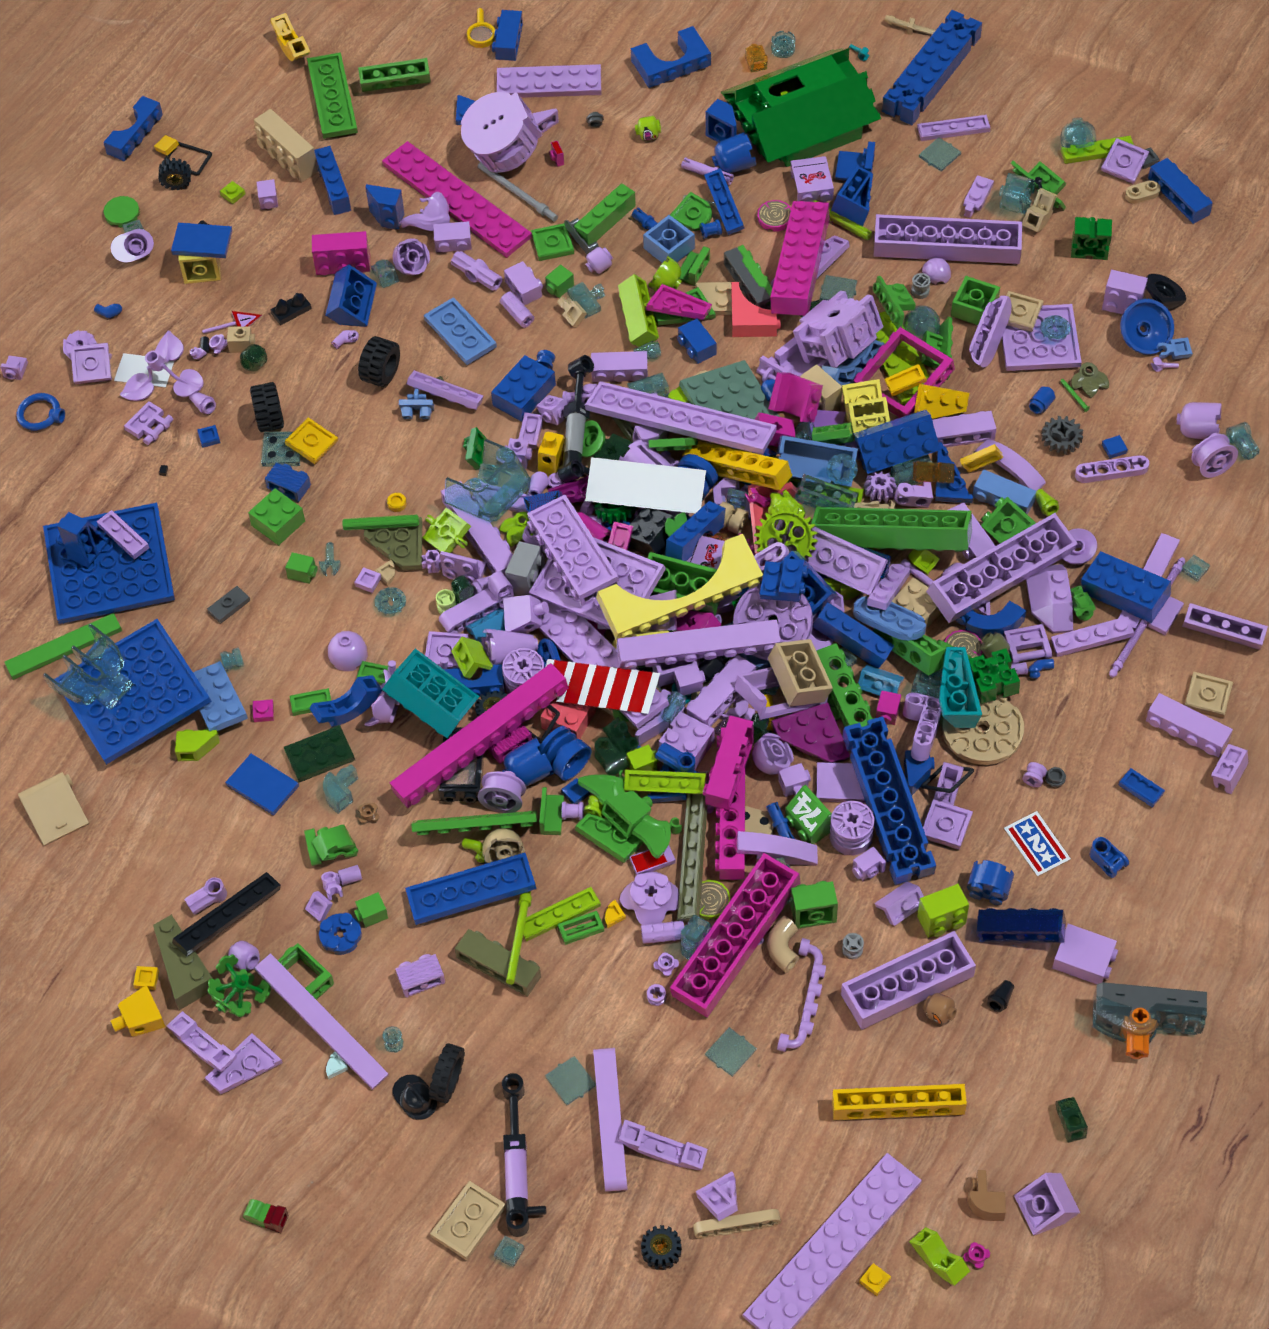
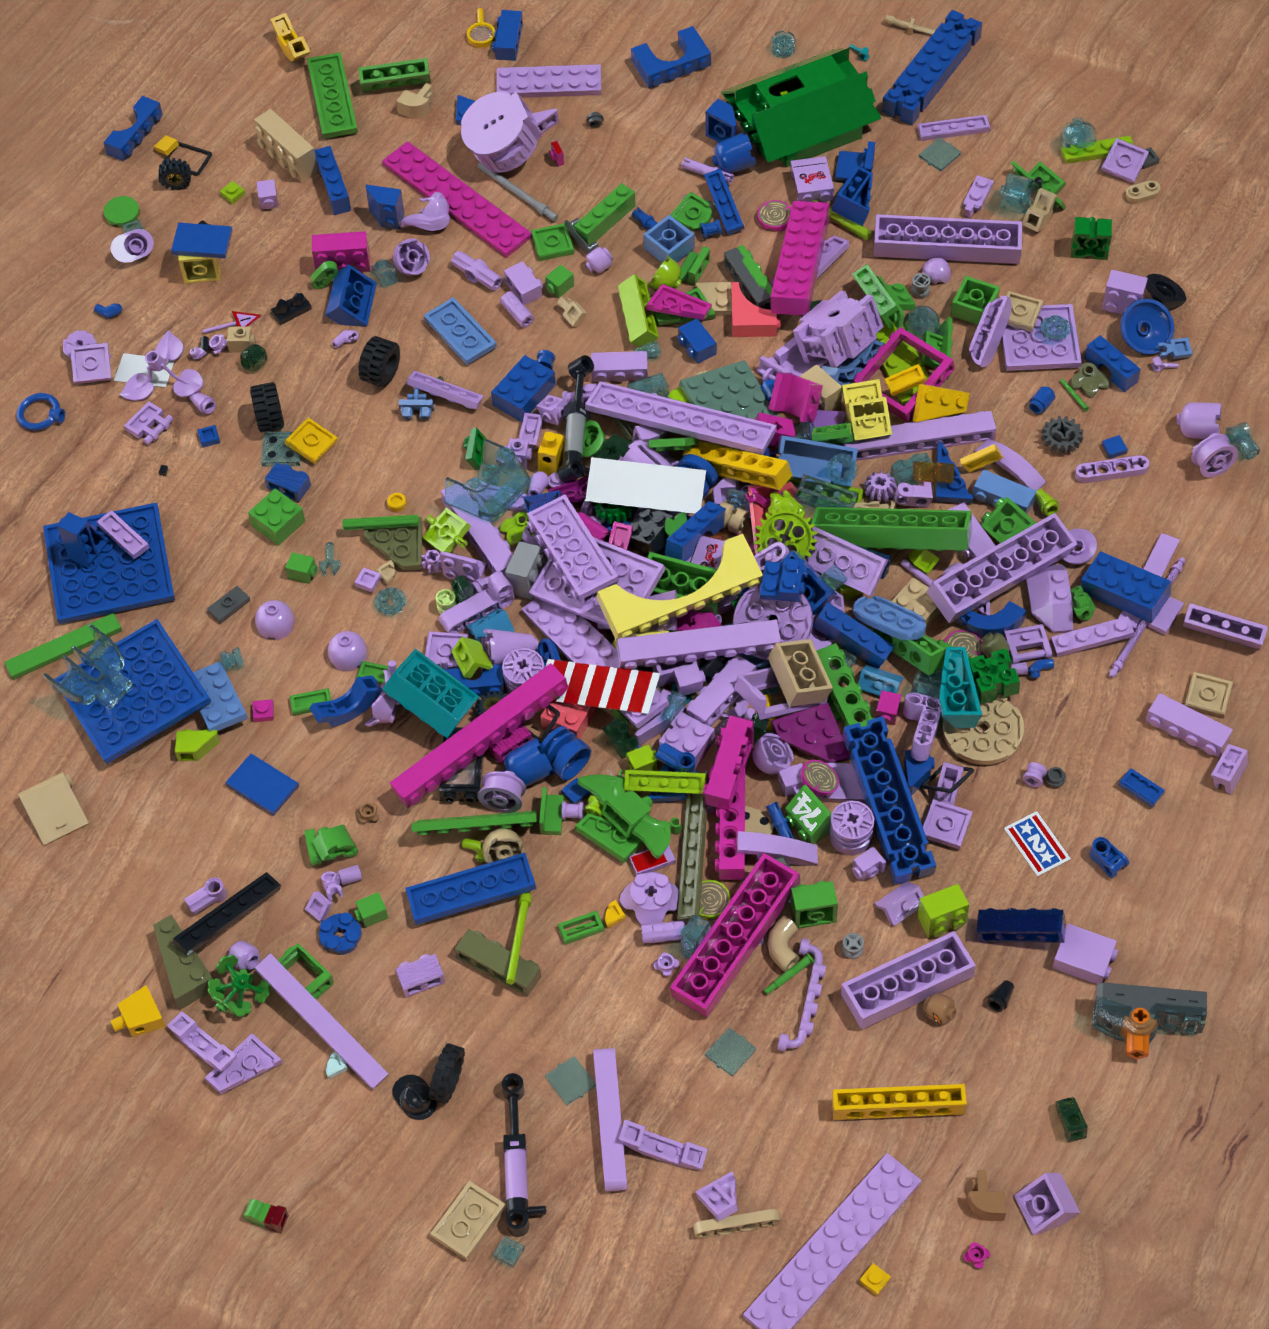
lavender bracket [0,356,28,380] -> none
yellow plate [133,966,159,990] -> none
clear green plate [284,725,355,783] -> none
clear light blue brick [323,764,358,814] -> none
clear light blue bush [382,1026,403,1053] -> none
lavender brick [433,221,472,253] -> none
lavender torso [503,595,549,634] -> none
lime tile [516,887,601,942] -> none
clear light blue plate [567,282,605,319] -> none
clear green piece [594,737,629,776] -> none
lime head [635,116,661,140] -> none
black wheel [641,1225,682,1270] -> none
lavender bush [647,984,666,1006] -> none
clear yellow brick [745,44,768,73] -> none
clear light blue piece [820,275,857,301] -> none
blue brick [853,410,941,474] -> none
lavender plate [867,563,911,610] -> none
lime brick [909,1227,970,1286] -> none
blue brick [967,860,1014,905] -> none
blue brick [1148,158,1213,224] -> none
clear light blue plate [1182,555,1210,582] -> none
none -> lavender cylinder [255,600,295,640]
none -> bright green beam [311,261,338,289]
none -> tan brick [396,83,434,118]
none -> bright green piece [764,953,815,995]
none -> tile [799,760,839,797]
none -> clear light blue tile [821,565,847,591]
none -> bright green fence [852,264,899,329]
none -> blue arch [1085,335,1141,392]

